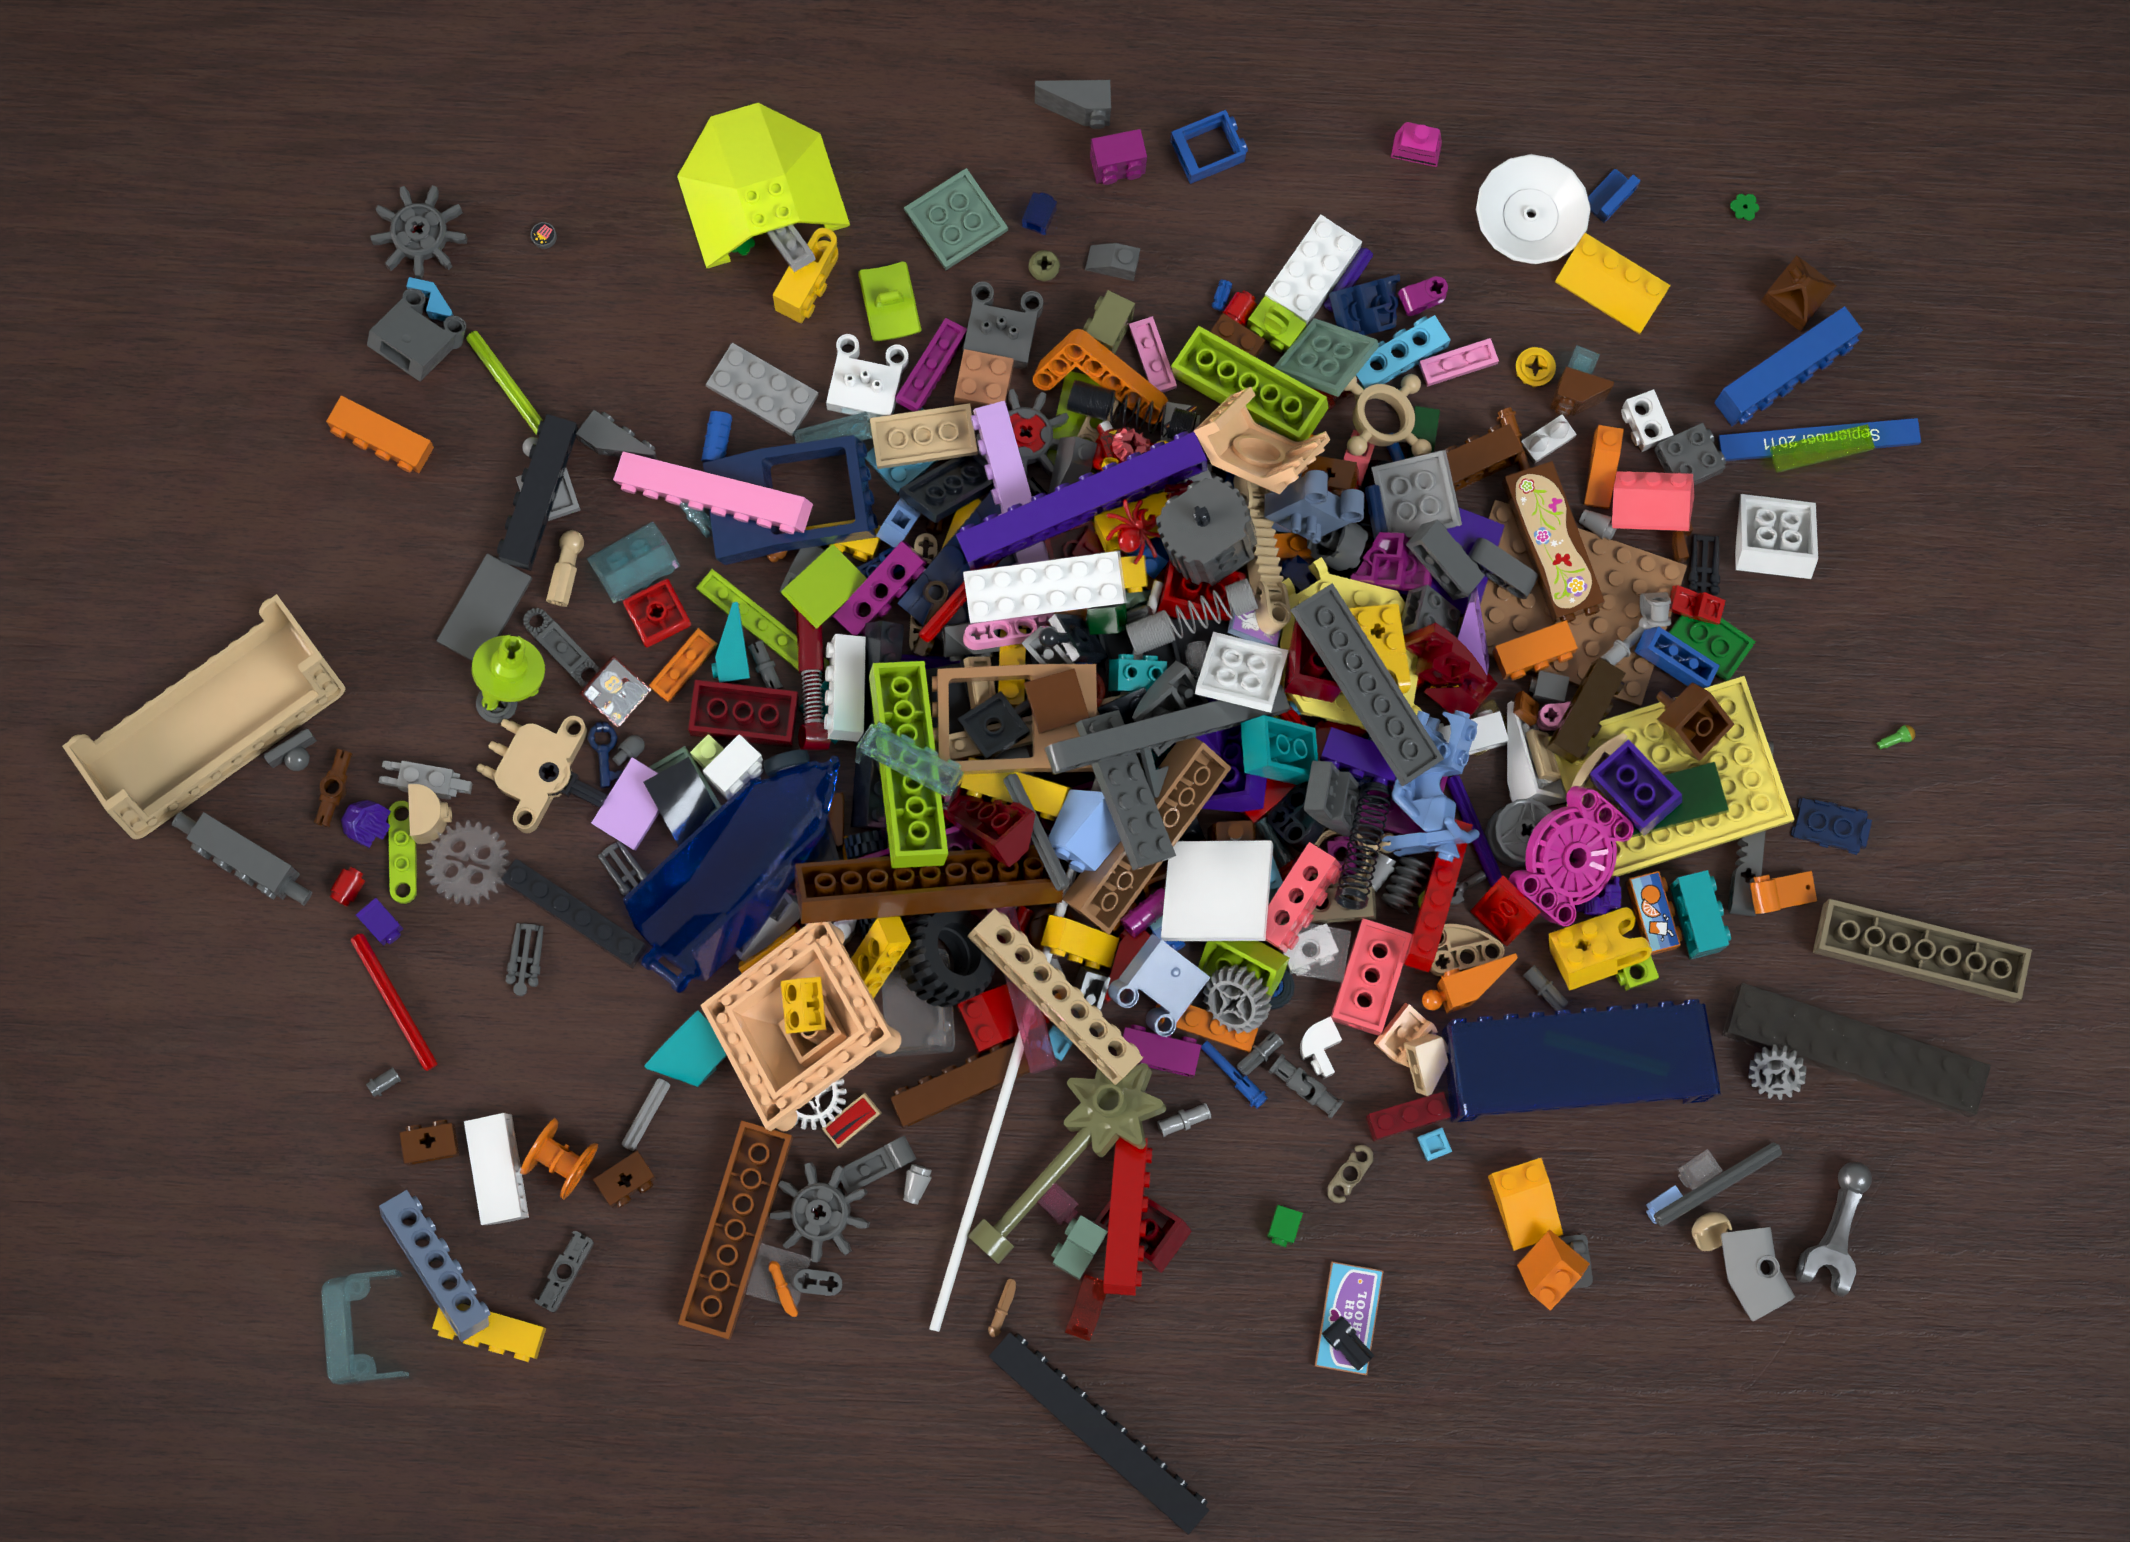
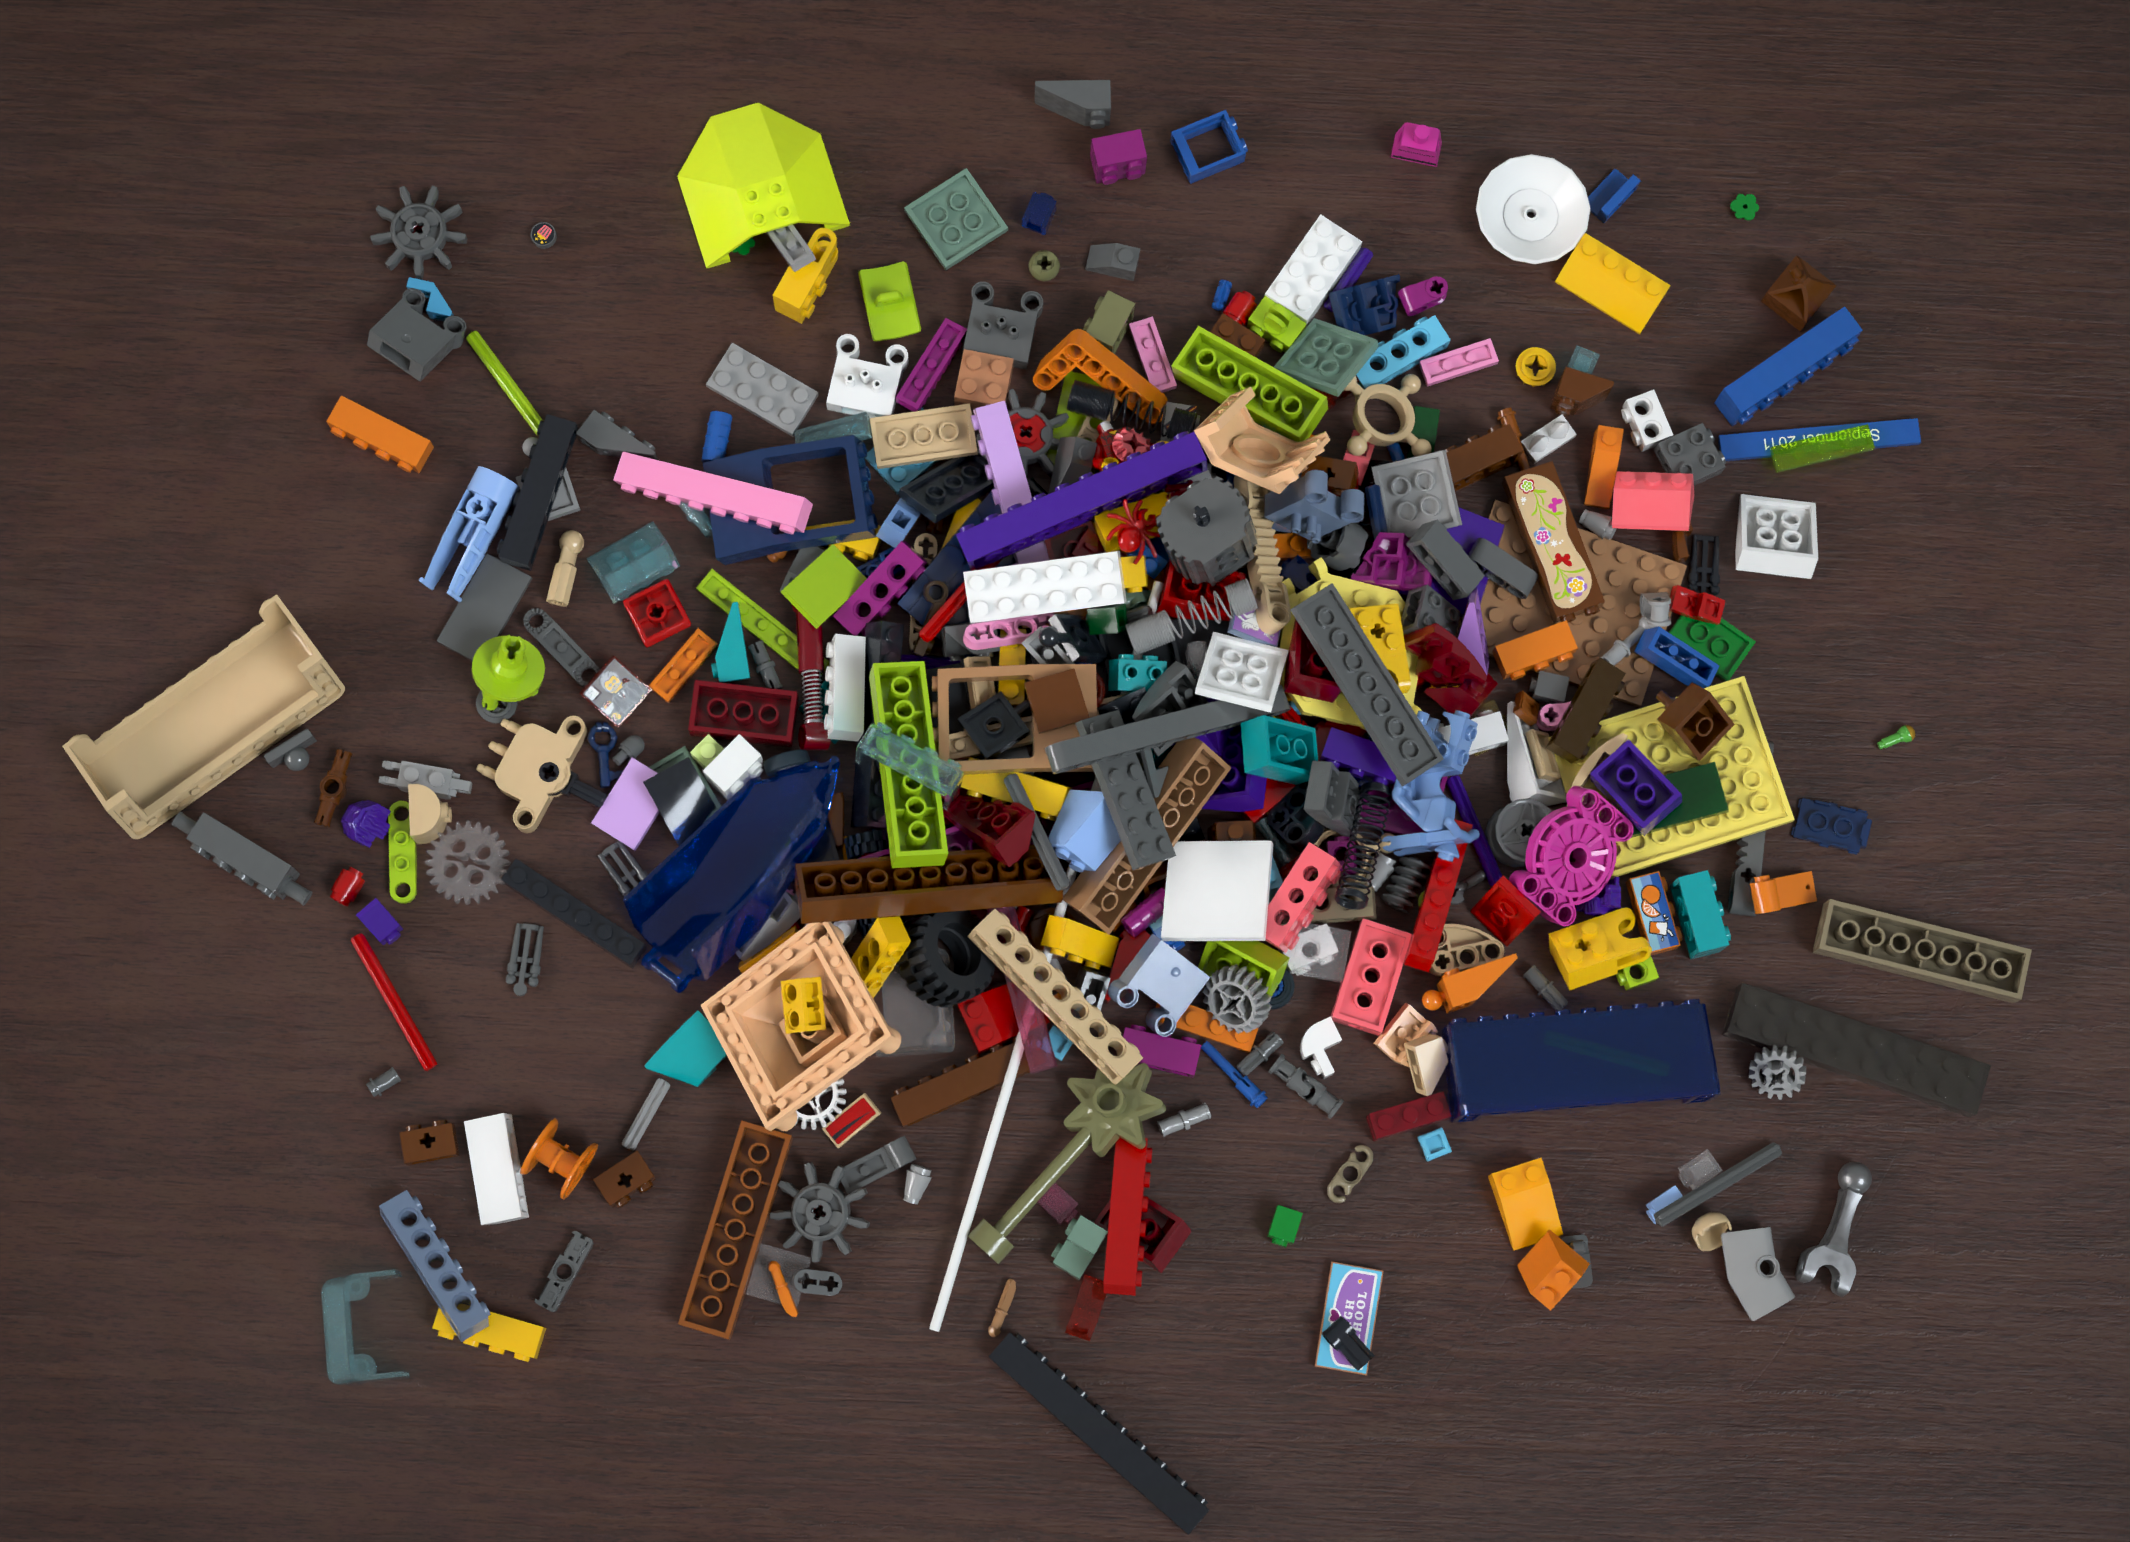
none -> light blue piece [419,466,520,602]

